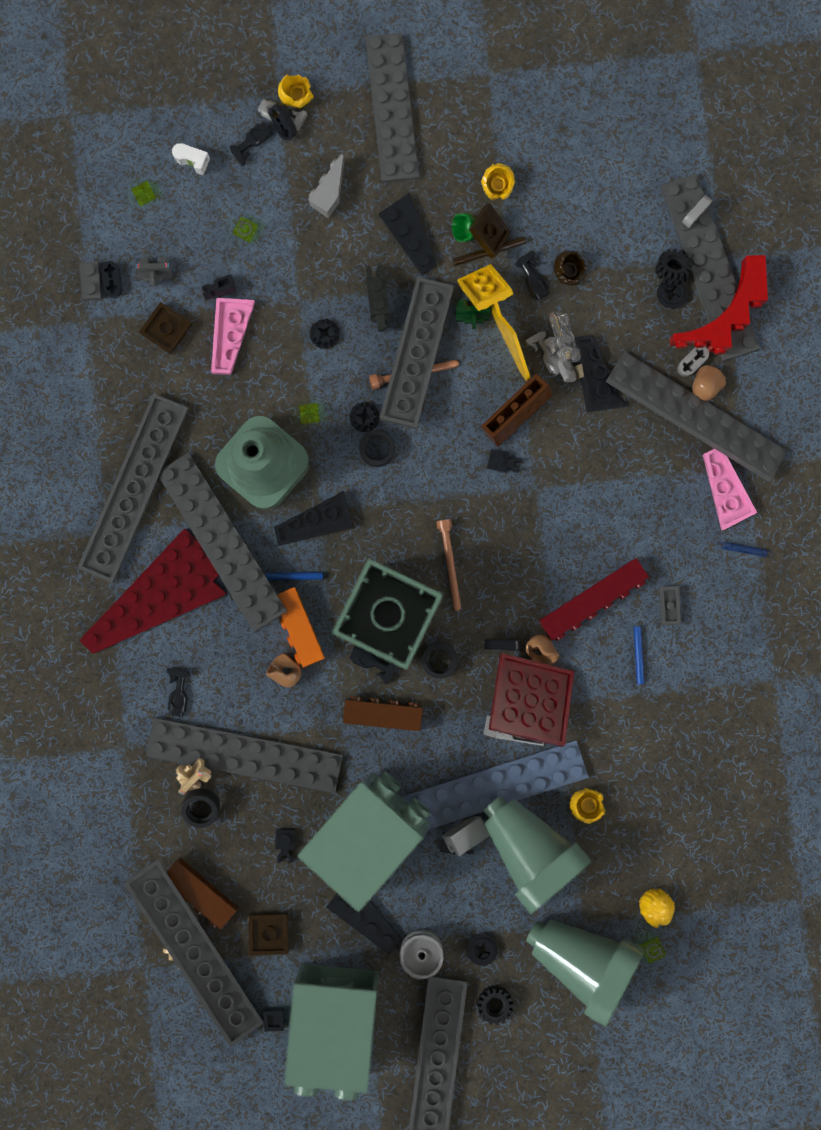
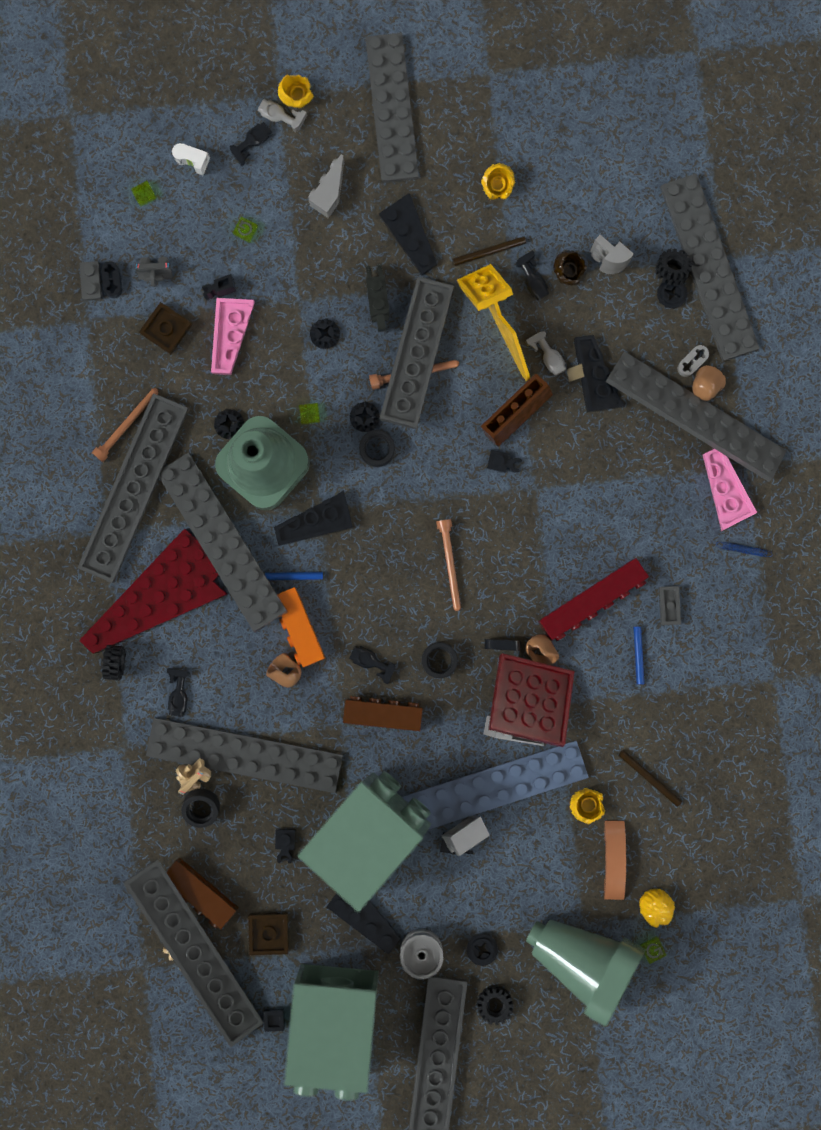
black beam [269,103,297,141] -> none
sand green brick [332,559,443,670] -> none
green hair [452,213,476,242] -> none
dark green hips [456,299,491,329] -> none
dark brown plate [469,203,511,259] -> none
sand green cone [483,796,592,914] -> none
light grey piece [544,337,576,382] -> none
clear hinge [549,311,581,362] -> none
red arch [669,255,768,355] -> none
light grey beam [682,195,713,228] -> none
none -> nougat piece [91,388,158,462]
none -> black tyre [102,645,126,681]
none -> black gear [214,409,244,439]
none -> light grey brick [590,235,634,274]
none -> nougat slope [604,820,626,900]
none -> dark brown piece [618,750,682,807]

